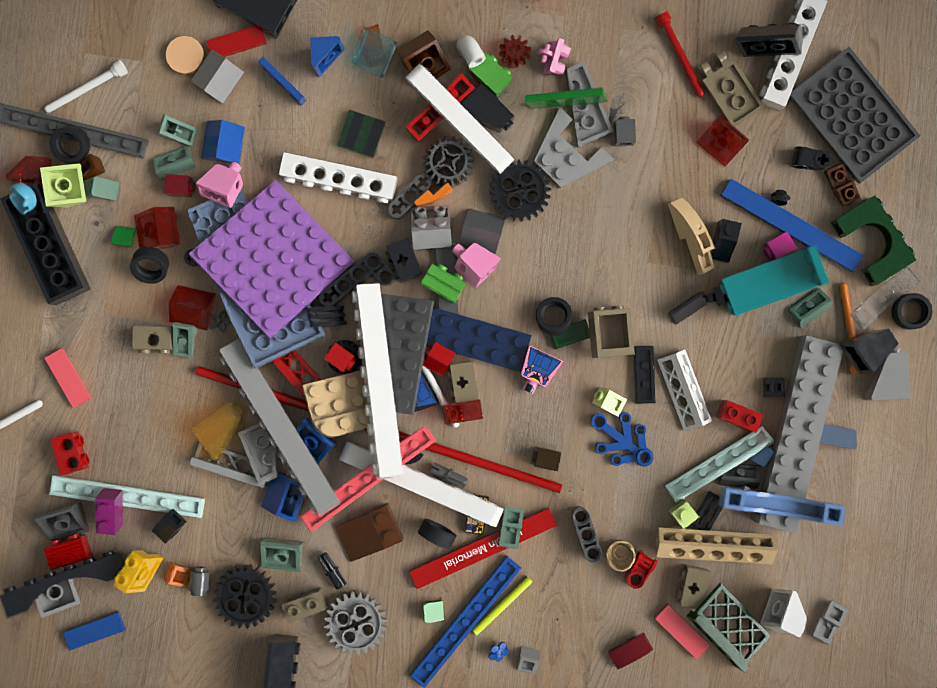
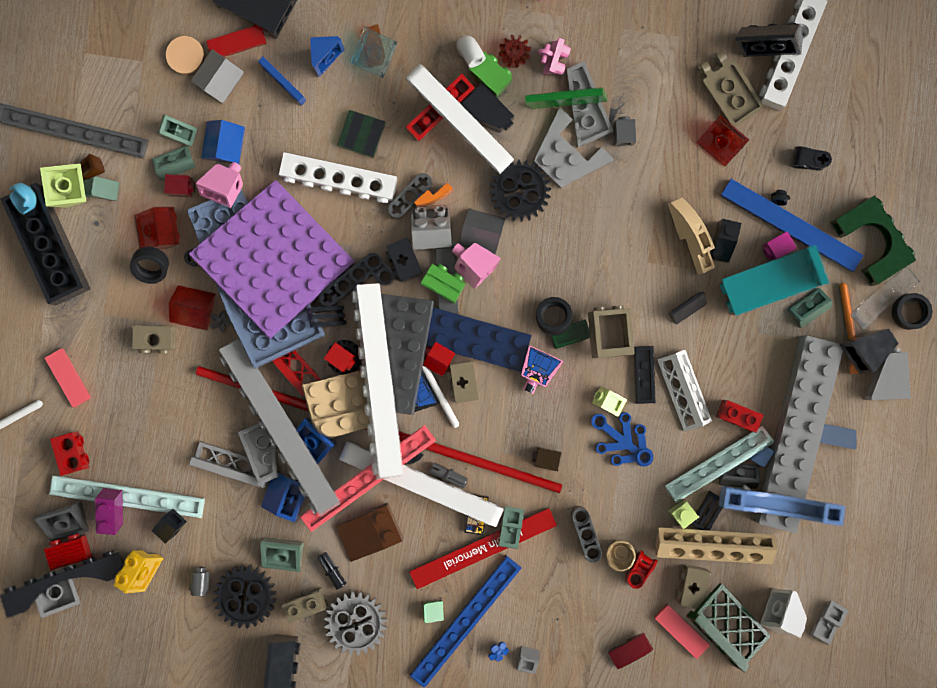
clear red slope [6,156,52,186] -> none
white piece [44,60,128,113] -> none
black tyre [49,125,90,163] -> none
blue tile [63,612,126,651] -> none
green slope [111,226,136,248] -> none
orange slope [164,562,192,588] -> none
sand green slope [173,322,198,358] -> none
clear yellow slope [191,402,244,461] -> none
reddish brown slope [396,30,451,79] -> none
black tyre [418,519,457,549] -> none
dark grey gear [423,136,475,188] -> none
clear red slope [442,399,483,425] -> none
neon yellow bar [472,576,533,635] -> none
red piece [655,11,704,97] -> none
black tile [706,286,726,306] -> none
black tile [763,378,785,397] -> none
dark grey plate [789,47,920,184] -> none
reddish brown slope [824,163,860,206] -> none

